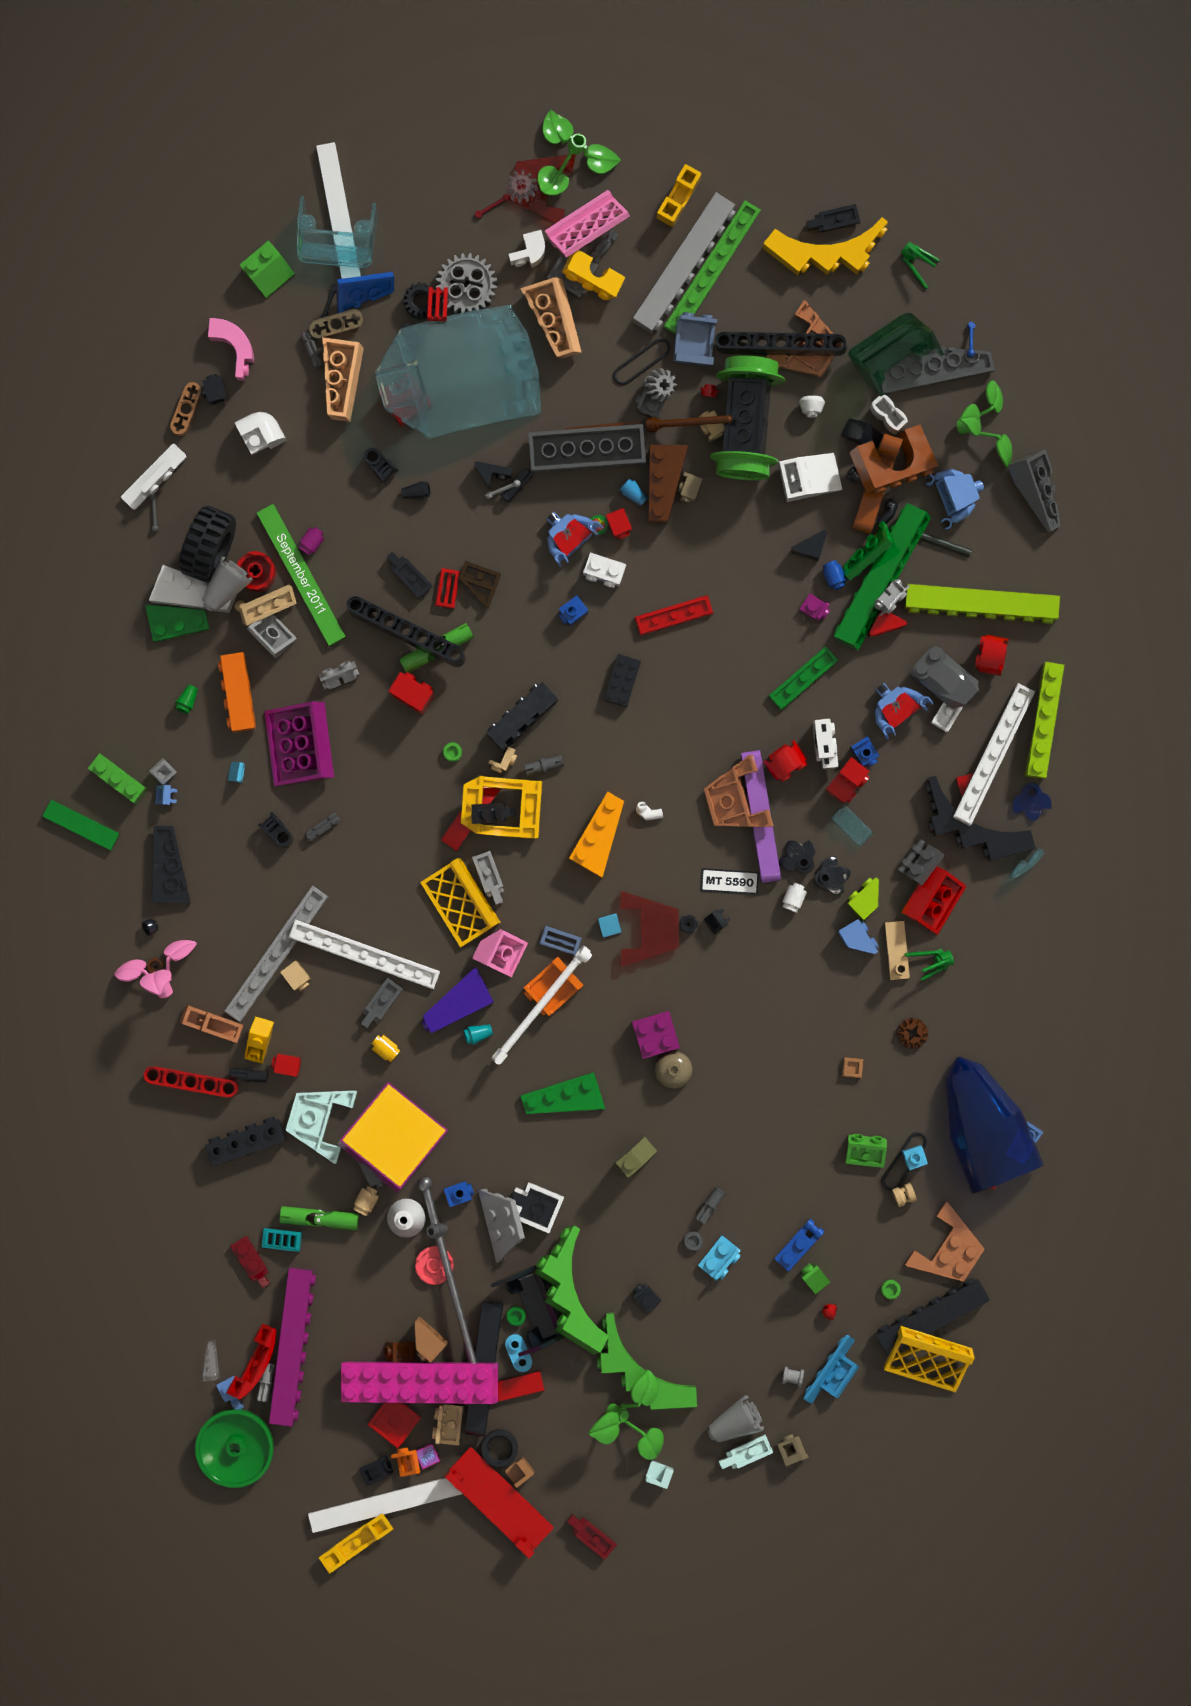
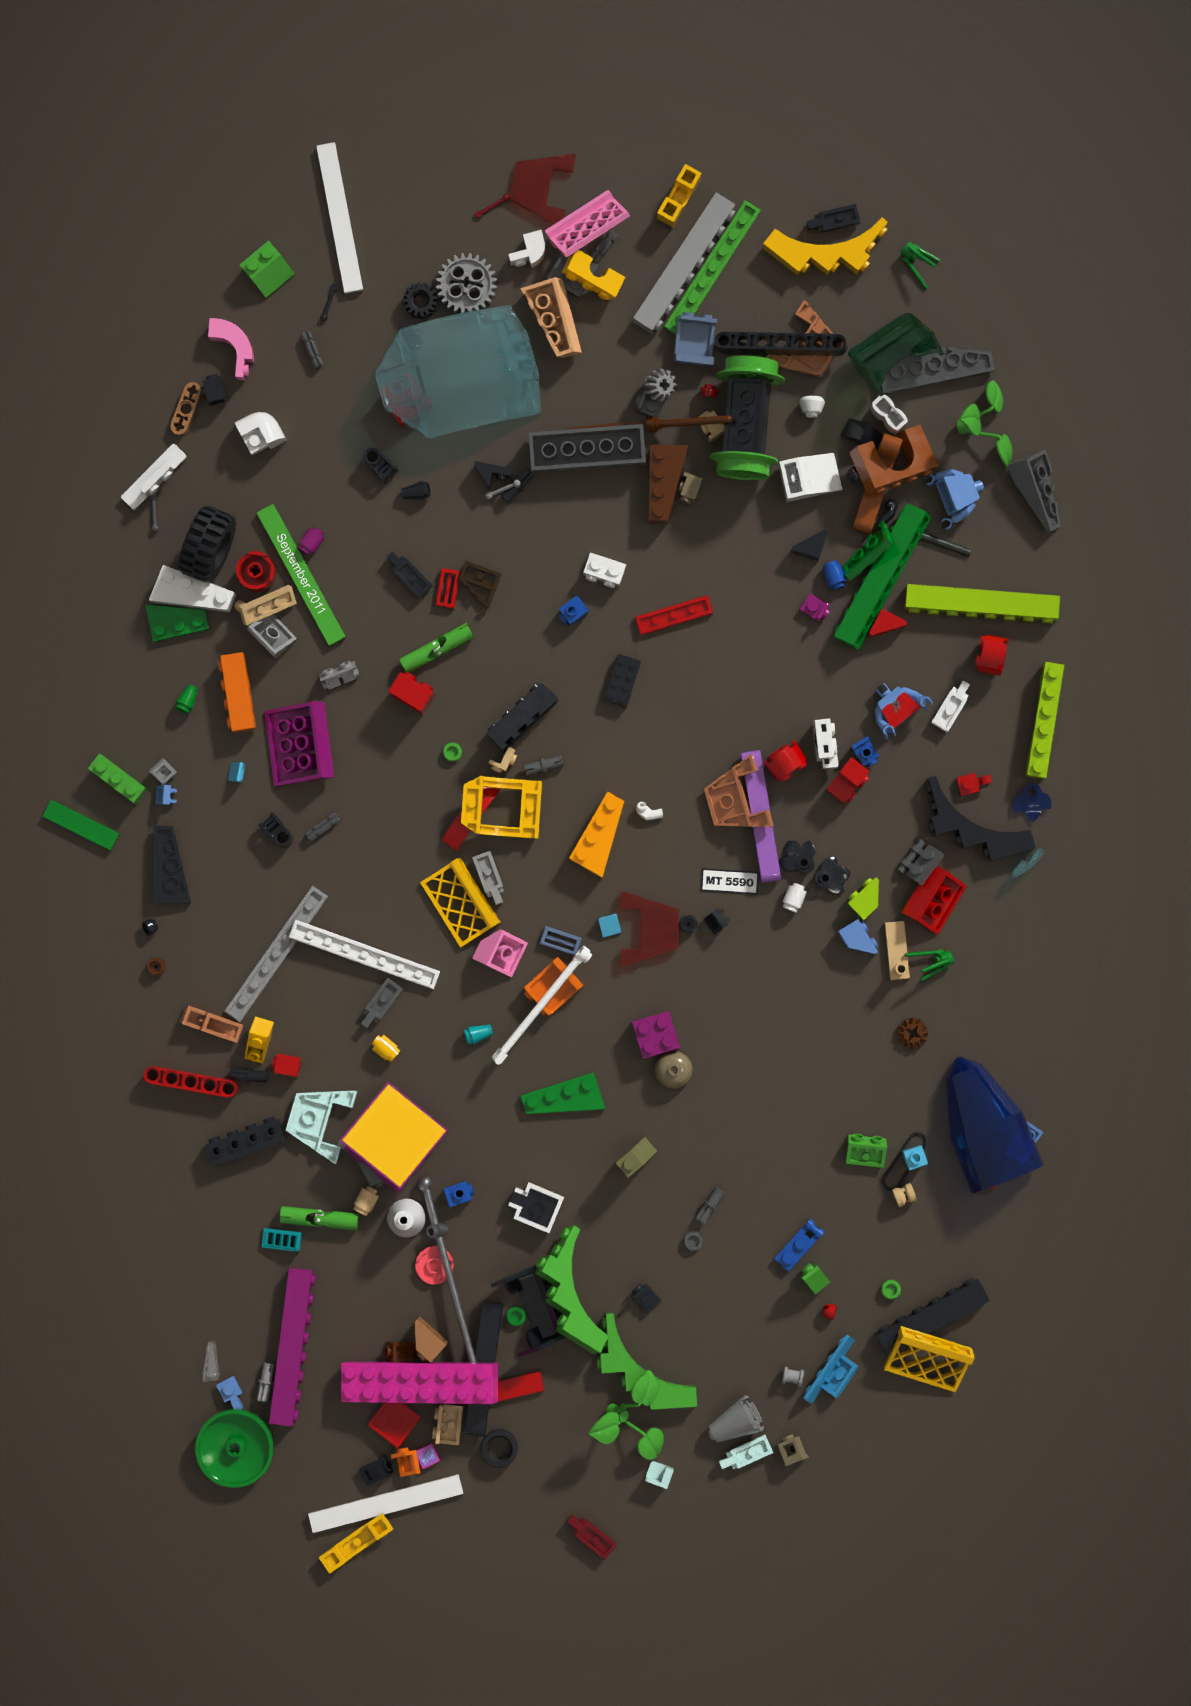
bright pink plant [114,940,197,998] -> none
light grey cone [202,557,253,611] -> none
red slope [227,1323,276,1400] -> none
dark red hinge [230,1235,270,1288] -> none
tan brick [281,961,311,991] -> none
clear light blue windscreen [296,196,378,268] -> none
dark tan beam [309,309,363,338] -> none
light nougat wedge [322,337,364,422] -> none
blue wing [337,272,394,313] -> none
black beam [347,596,466,667] -> none
dark purple slope [421,968,494,1033] -> none
red tile [427,287,448,321] -> none
red bracket [444,1447,554,1558] -> none
black hinge [471,803,515,824] -> none
light grey wing [478,1189,525,1263] -> none
clear gear [505,170,538,203] -> none
medium azure plate [505,1334,532,1372] -> none
medium nougat panel [505,1456,535,1488] -> none
bright green plant [537,110,621,196] -> none
torso [546,512,603,567] -> none
green tile [590,515,608,535] -> none
red brick [606,508,632,540] -> none
black piece [614,338,670,385] -> none
dark azure cone [619,478,648,506] -> none
medium azure bracket [698,1235,741,1281] -> none
green tile [768,646,839,711] -> none
clear light blue slope [832,805,874,847] -> none
medium nougat tile [842,1057,864,1078] -> none
light grey hinge [874,579,910,616] -> none
nougat wing [905,1201,985,1282] -> none
dark grey slope [910,646,979,711] -> none
white tile [953,683,1035,826] -> none
blue hinge [967,322,975,357] -> none

